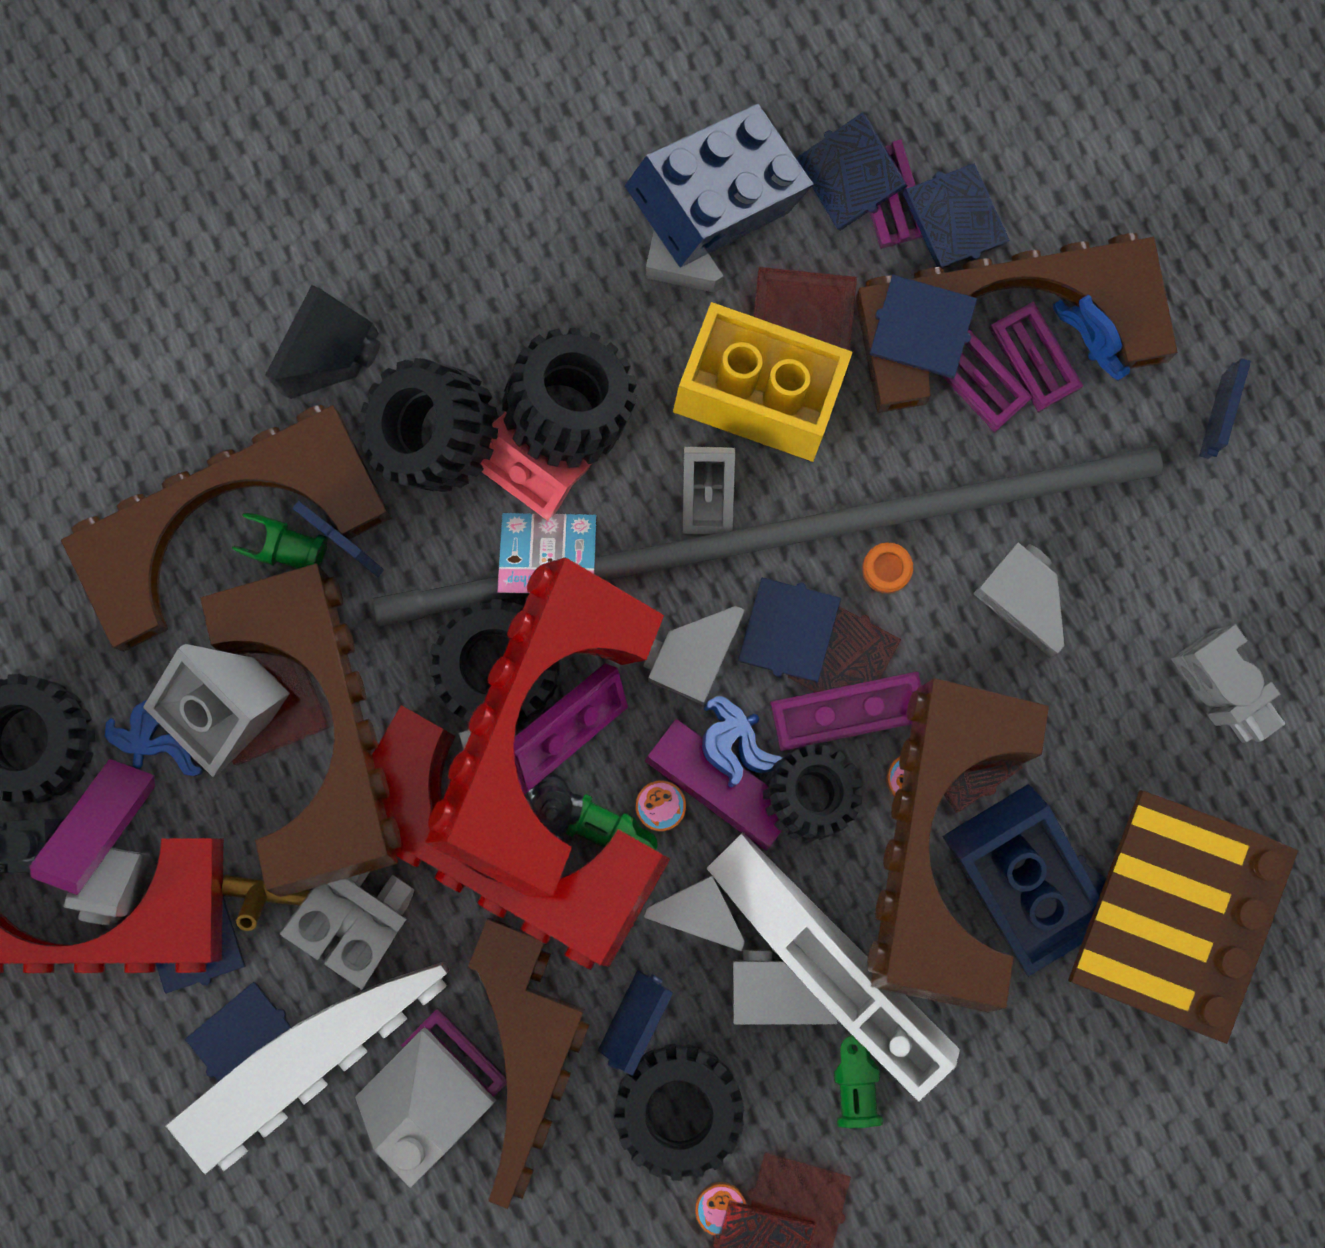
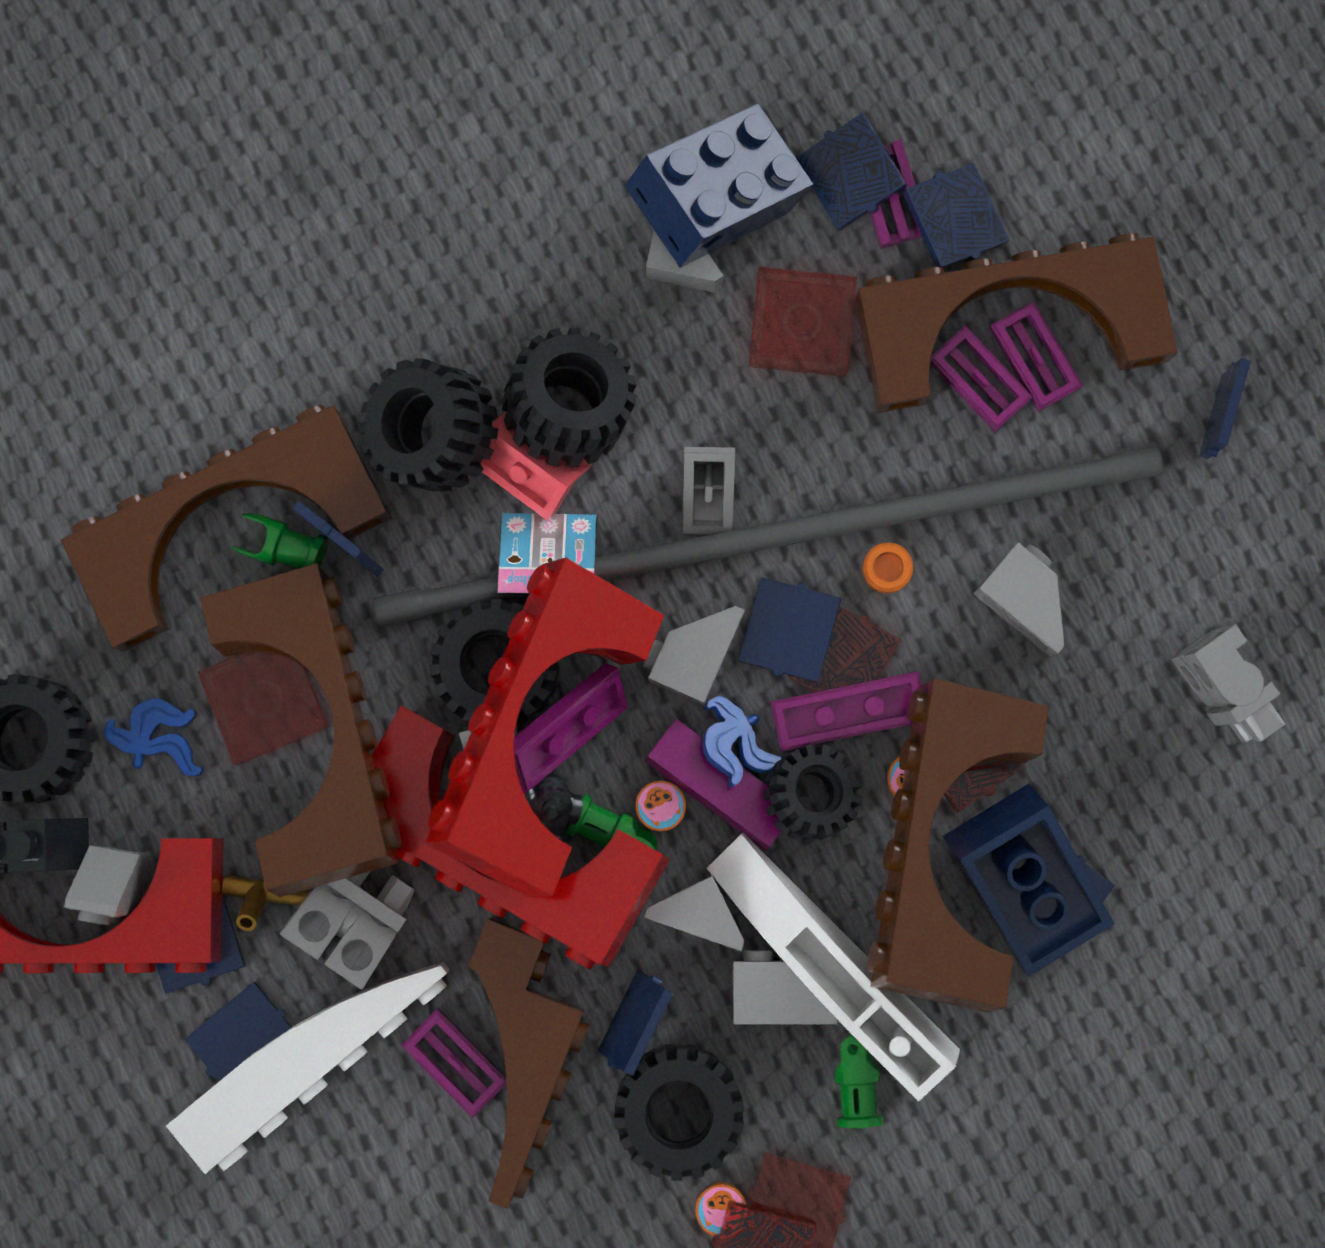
magenta tile [30,759,155,895] -> none
light grey slope [143,644,290,777] -> none
black slope [265,285,381,399] -> none
light grey slope [355,1027,496,1188] -> none
yellow slope [673,302,853,462] -> none
dark blue piece [869,274,977,379] -> none
blue piece [1053,295,1130,381] -> none
reddish brown slope [1068,790,1299,1044] -> none

